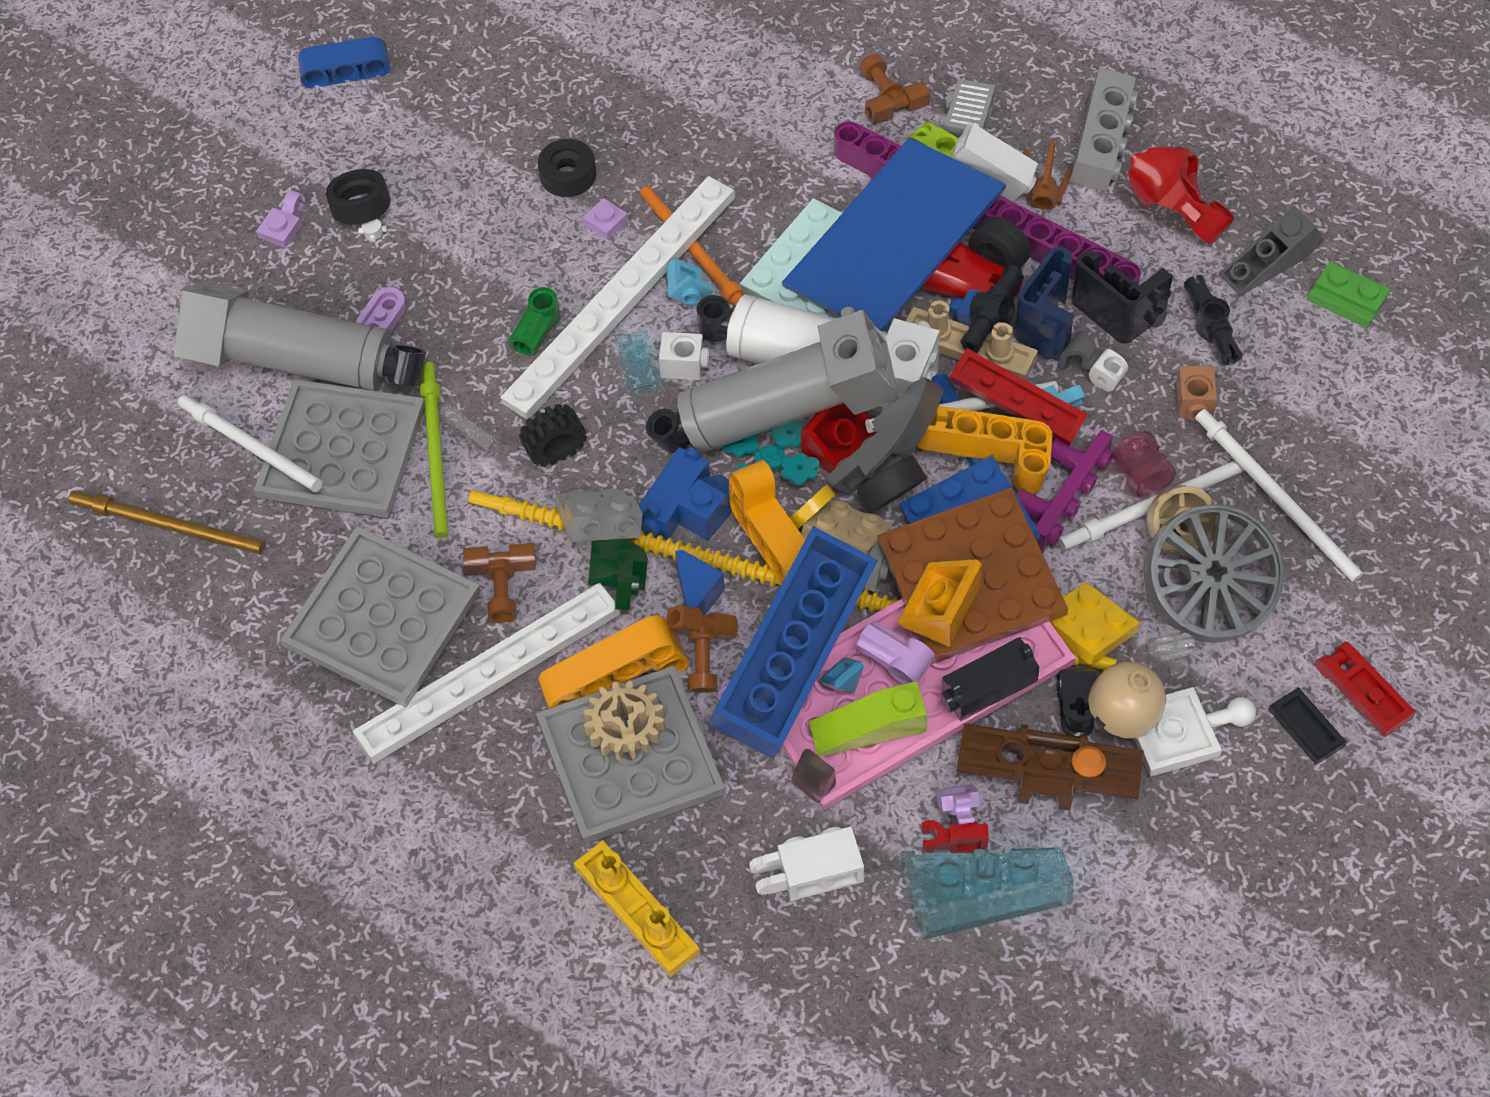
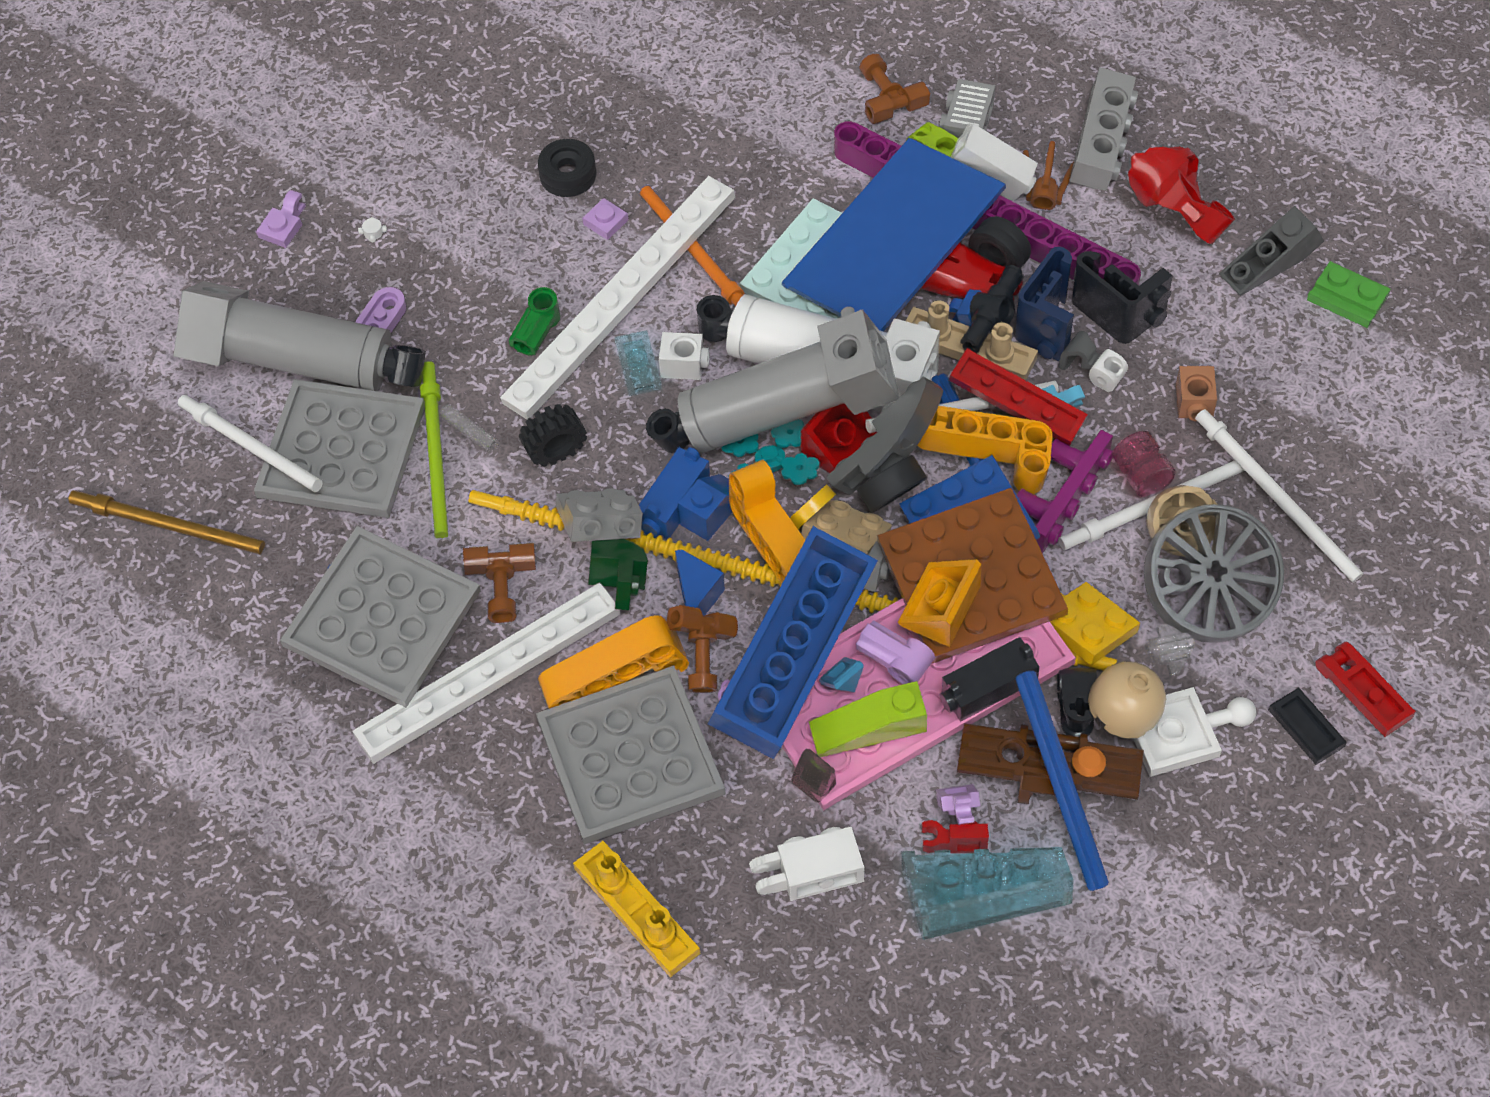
blue beam [298,37,390,89] -> none
black tyre [325,169,391,225] -> none
tan gear [583,680,665,760] -> none
medium azure bracket [667,258,713,306] -> none
black pin [1183,275,1243,365] -> none
none -> blue axle [1016,670,1109,891]

